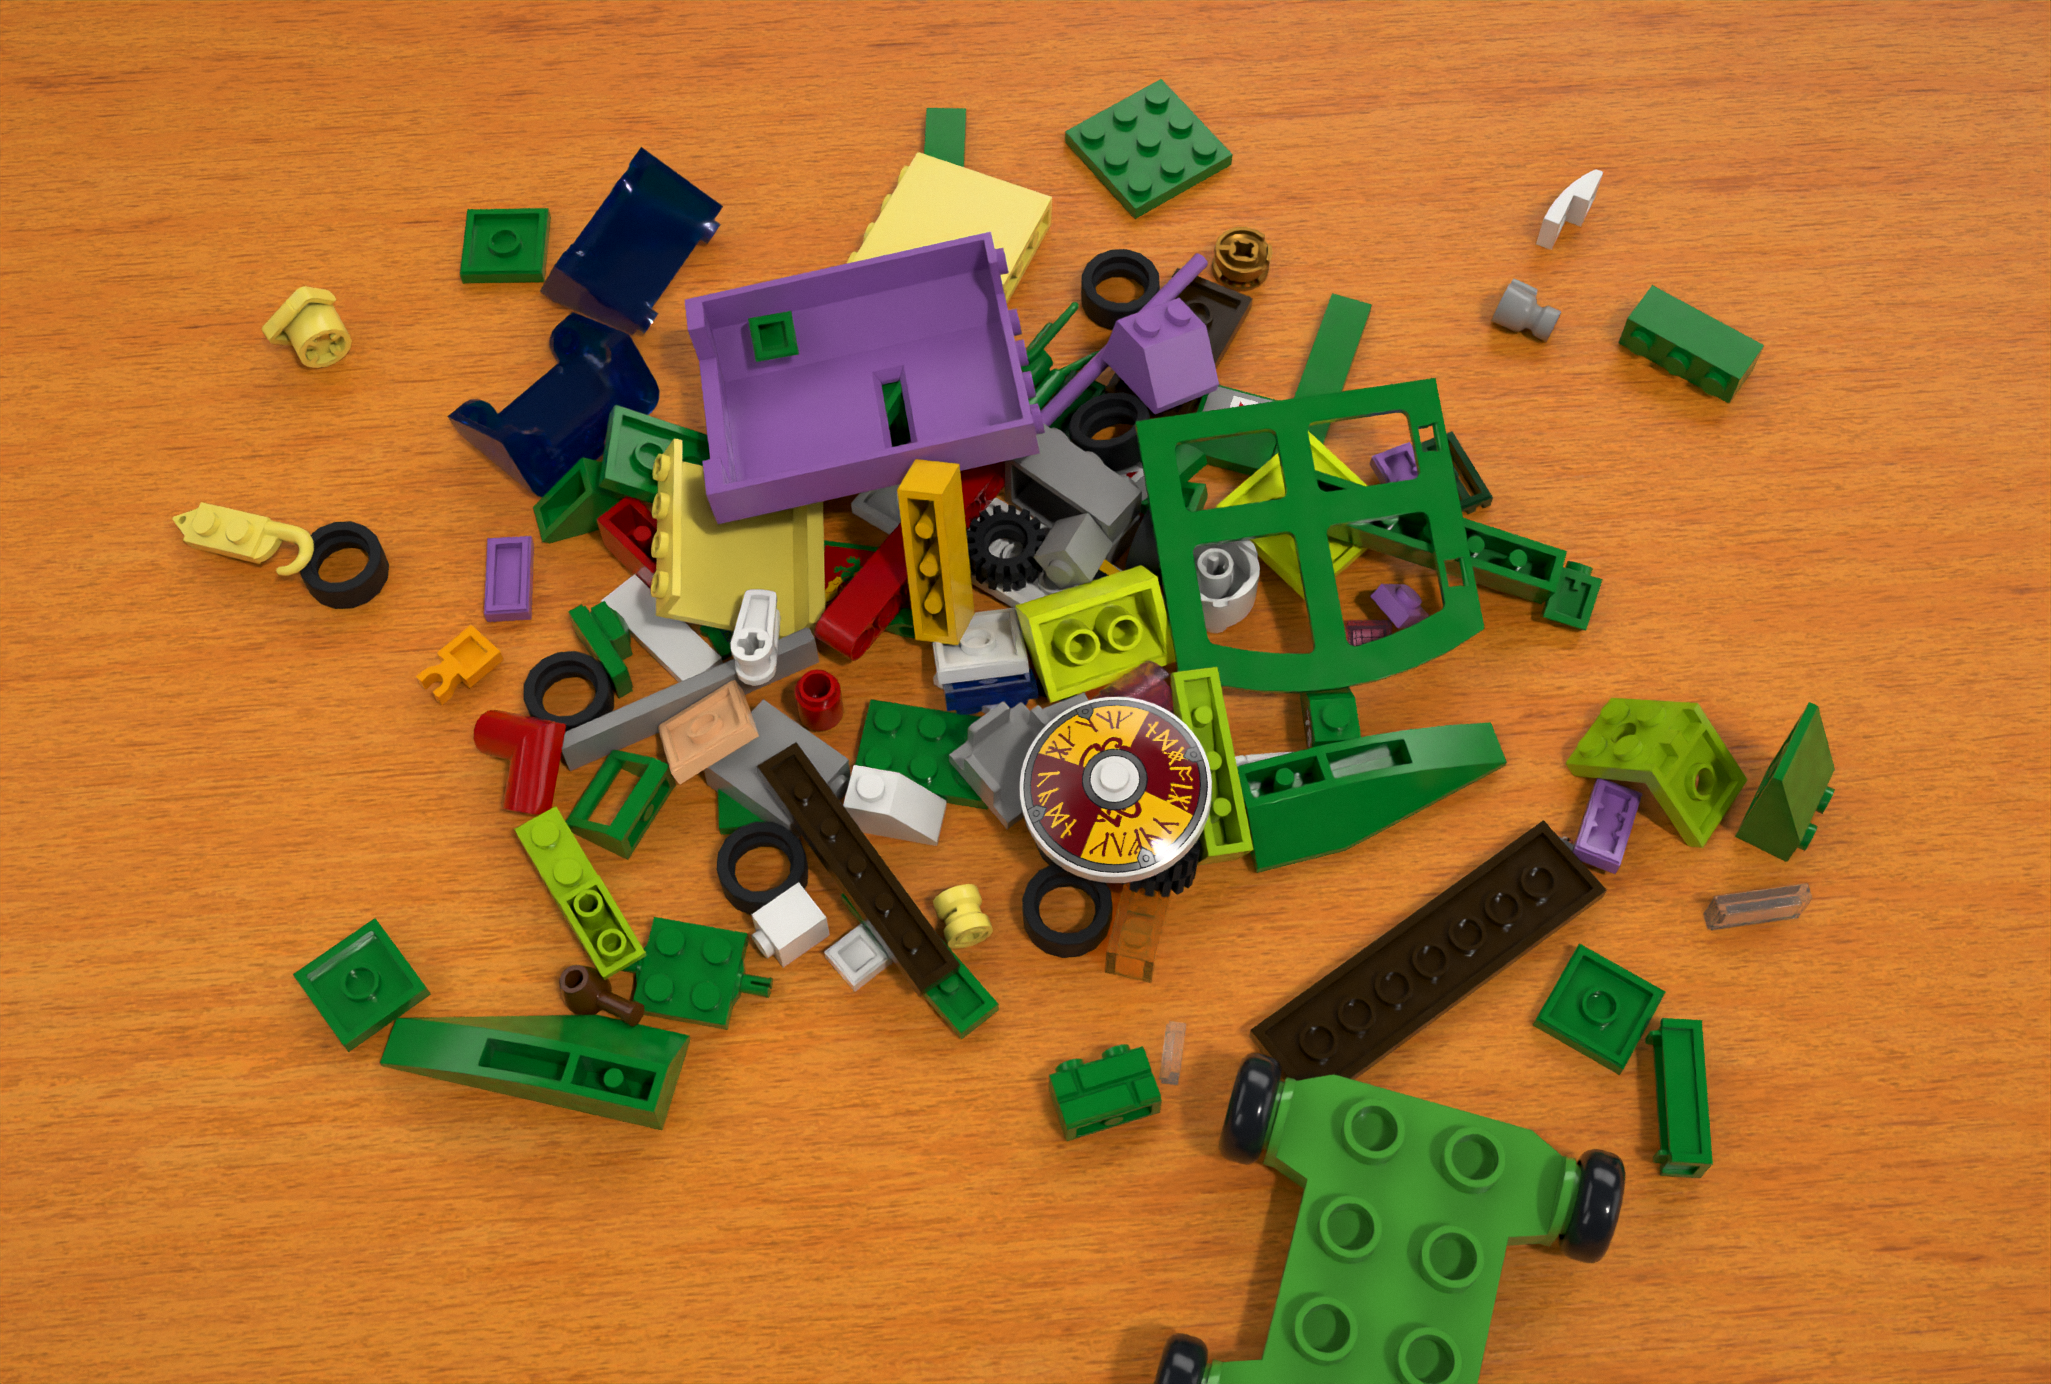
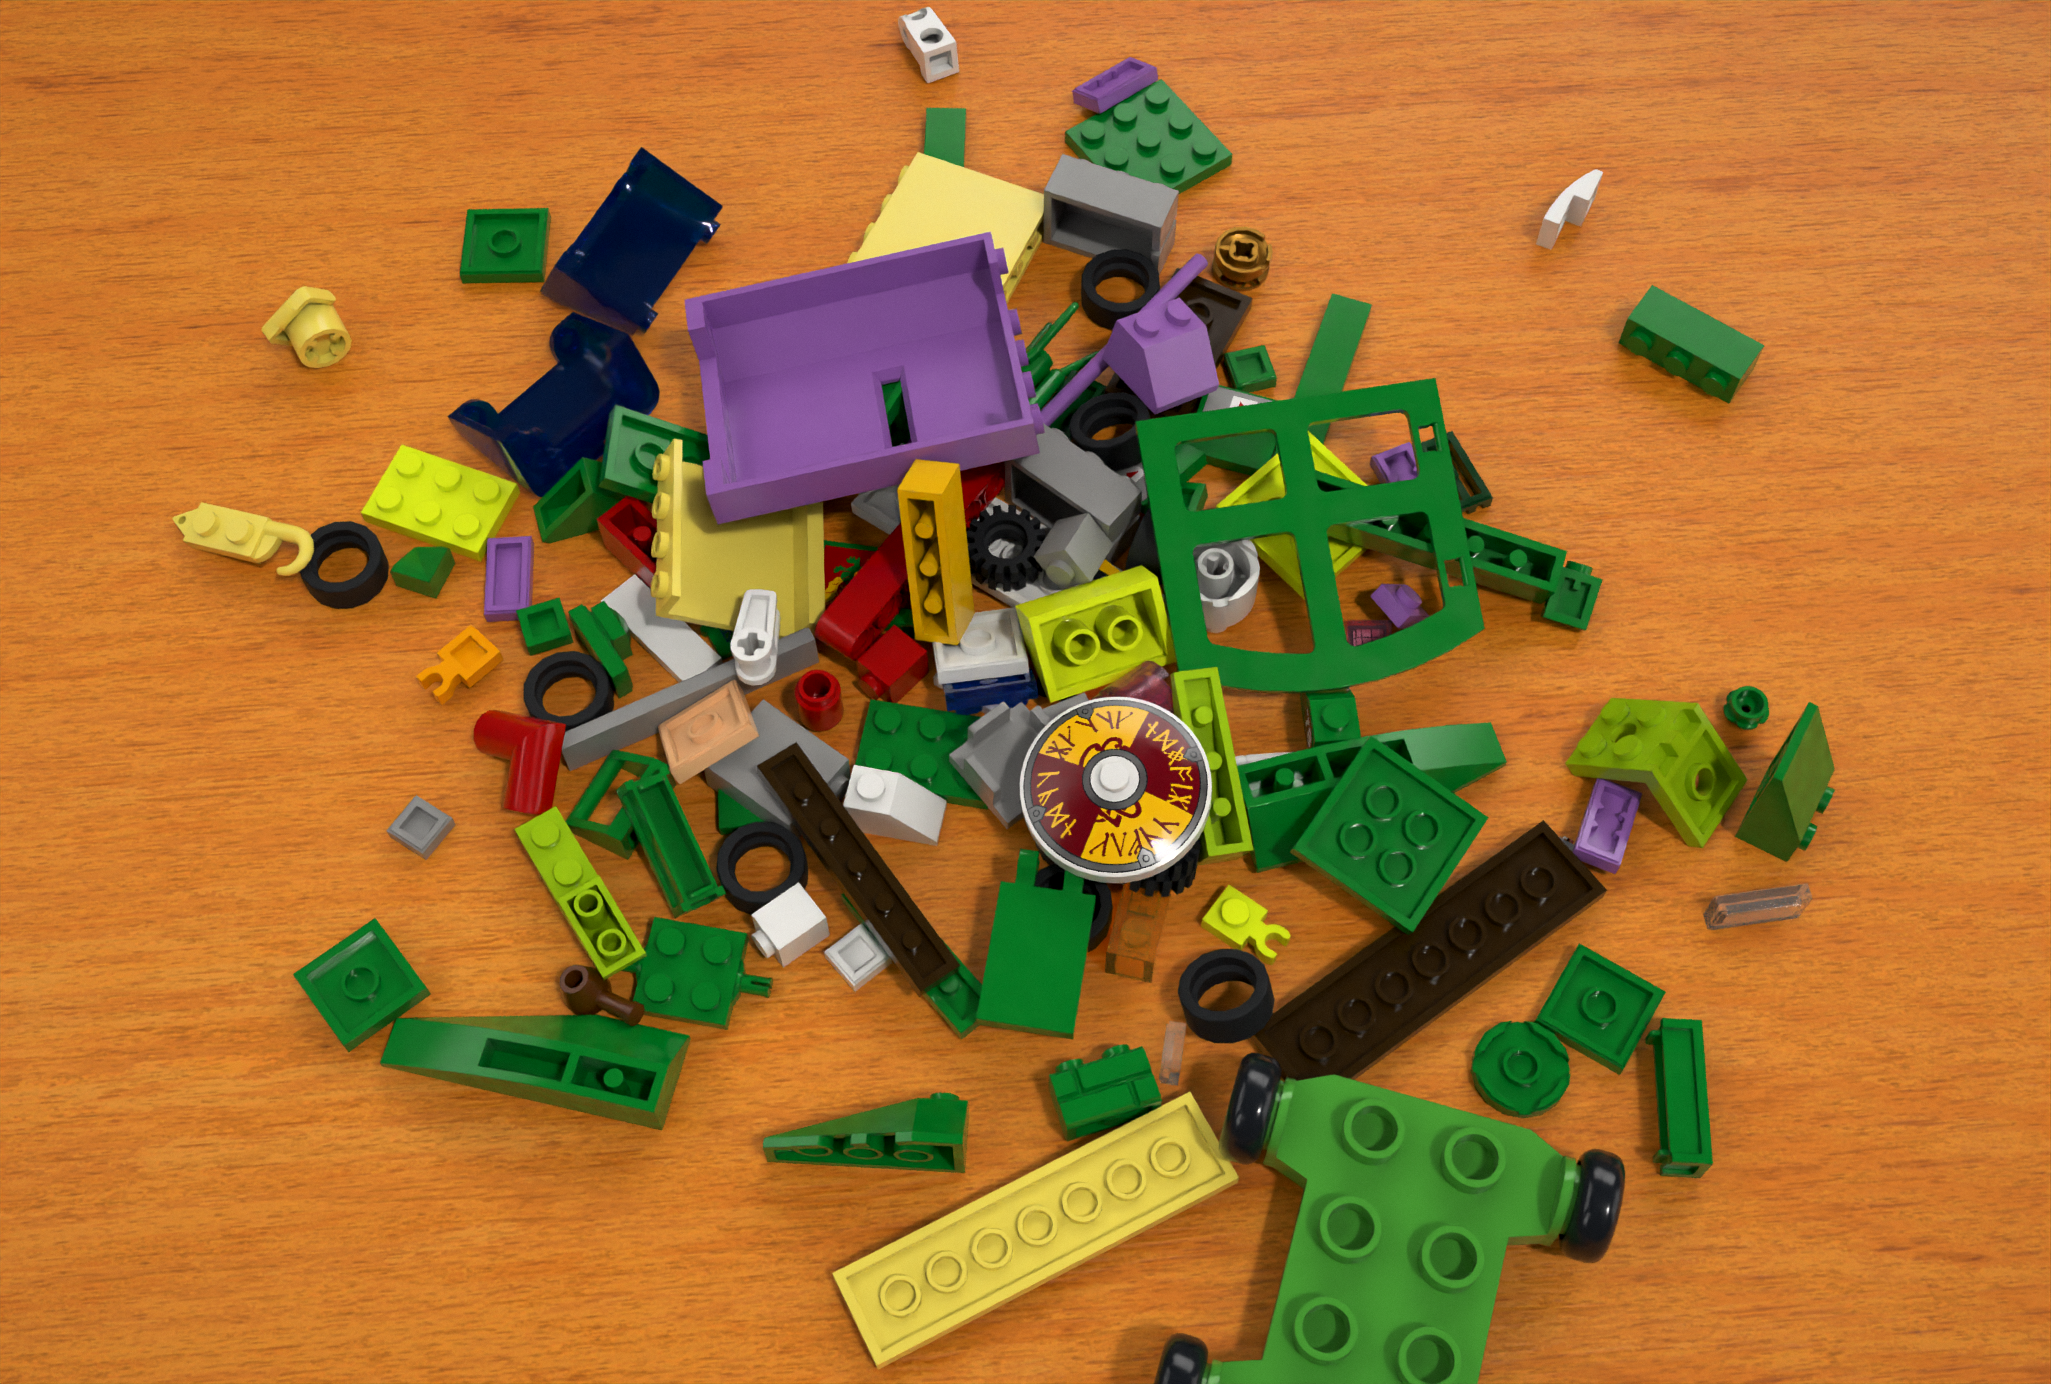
green slope [748,311,799,362] -> none
light yellow wheel [933,884,993,949] -> none
light grey piece [1492,278,1561,342] -> none
none -> neon yellow plate [361,445,520,562]
none -> light grey tile [386,795,456,860]
none -> green slope [390,546,455,599]
none -> green plate [516,597,574,656]
none -> green container [616,765,726,919]
none -> green wedge [763,1093,969,1173]
none -> light yellow plate [832,1092,1239,1370]
none -> red brick [857,625,929,703]
none -> white leg [898,7,959,83]
none -> green tile [976,848,1096,1039]
none -> light grey piece [1043,154,1179,275]
none -> medium lavender plate [1072,57,1158,114]
none -> black tyre [1178,949,1275,1044]
none -> neon yellow plate [1201,885,1291,965]
none -> green tile [1224,345,1277,393]
none -> green plate [1290,735,1489,935]
none -> green tile [1470,1021,1570,1118]
none -> green plate [1723,686,1769,730]

